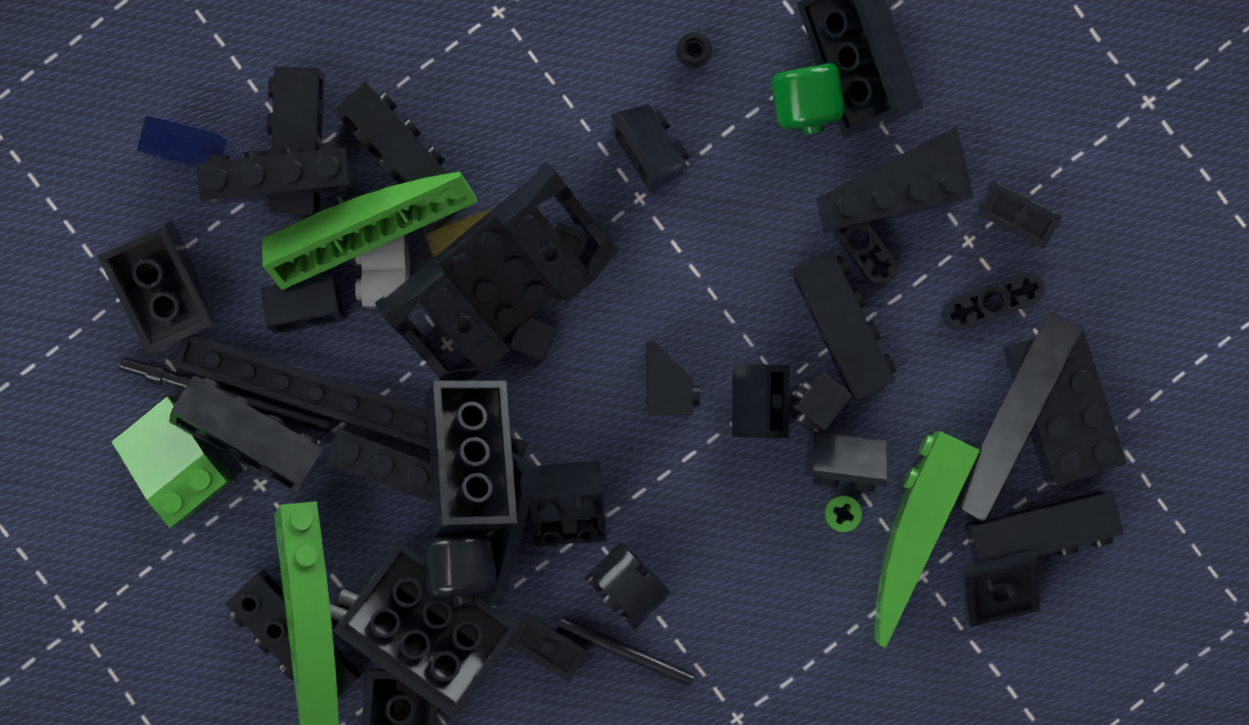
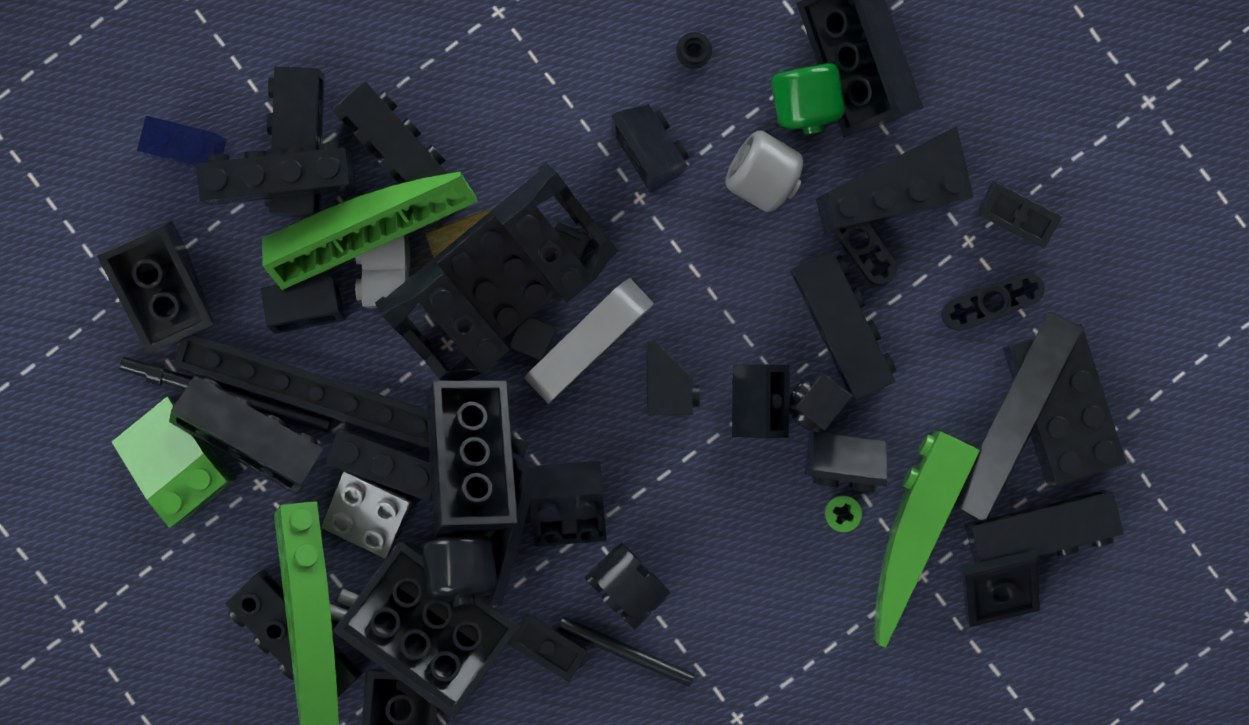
none -> light grey hinge [321,471,412,559]
none -> light grey beam [524,278,654,404]
none -> light grey head [725,131,803,212]

